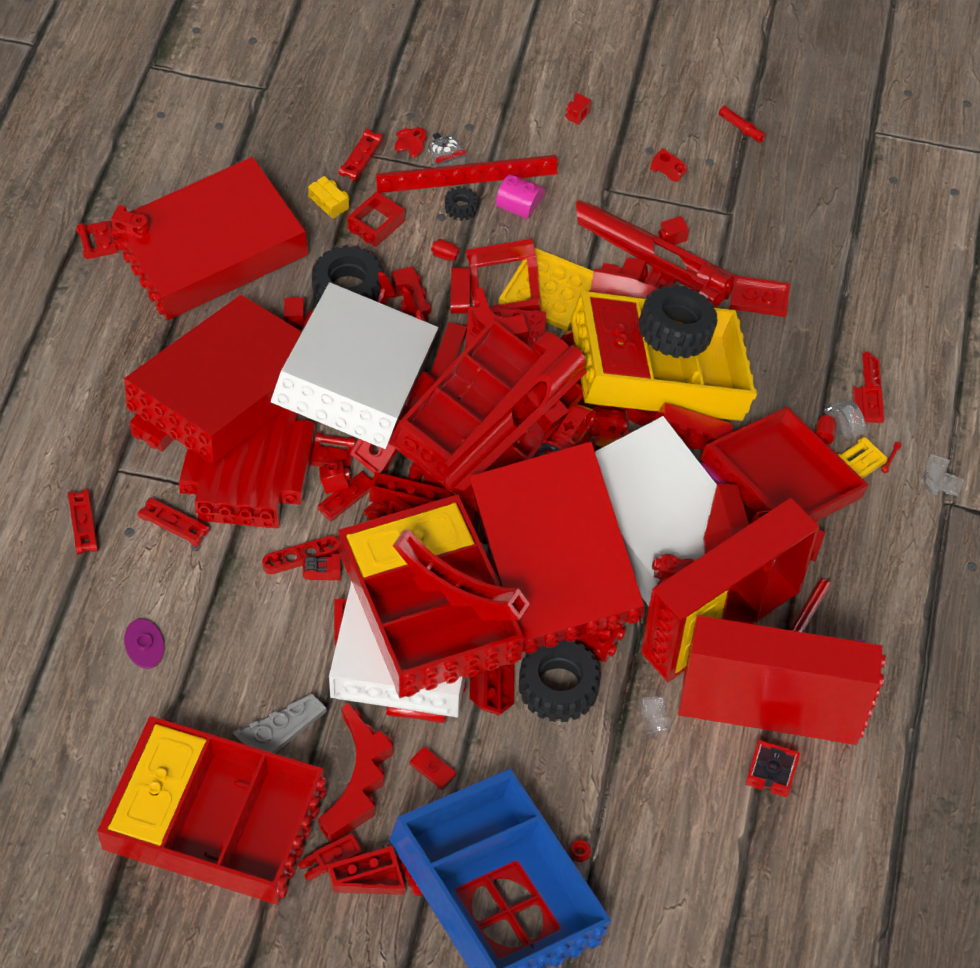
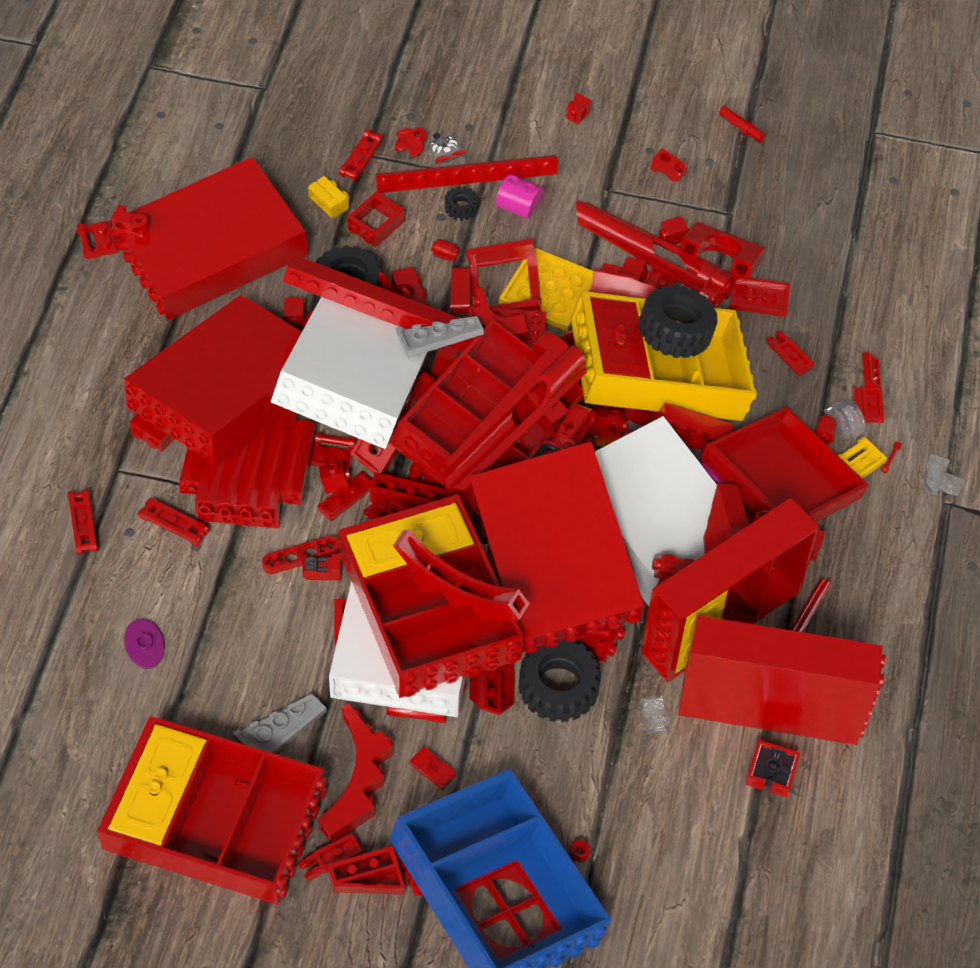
none -> red brick [282,254,474,351]
none -> light grey wing [396,316,484,358]
none -> red arch [678,222,765,281]
none -> red hinge [766,331,814,377]

